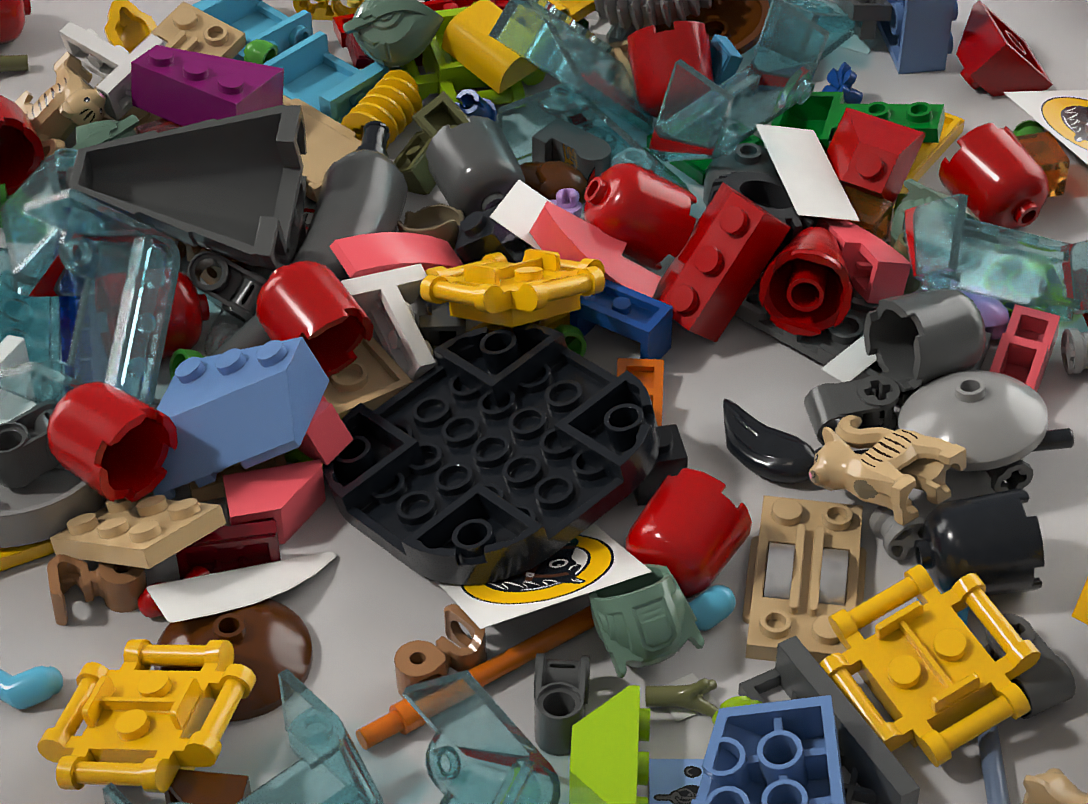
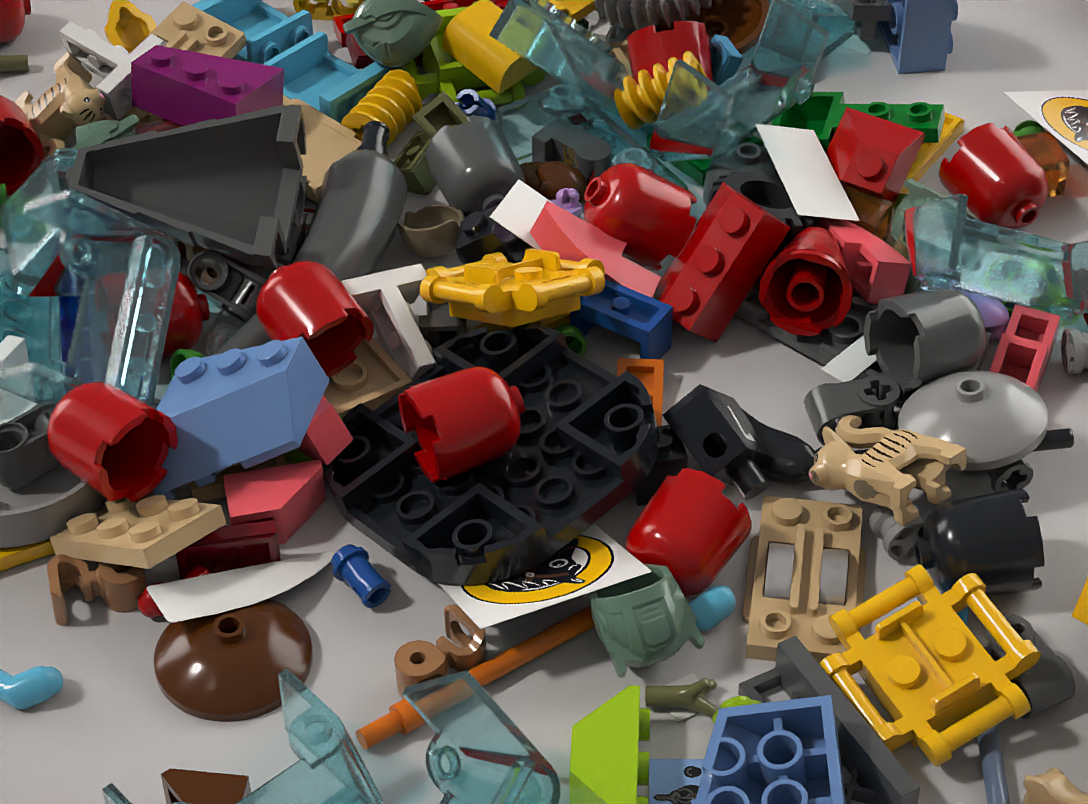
yellow brick [37,639,256,793] -> none
bright green hinge [244,39,278,65] -> none
coral slope [329,232,464,278] -> none
dark grey piece [534,653,590,756] -> none
blue plant [822,62,863,104] -> none
red slope [956,0,1053,97] -> none
none -> blue pin [331,544,391,608]
none -> red cylinder [398,366,525,483]
none -> yellow piece [614,51,710,130]
none -> black torso [662,384,770,500]

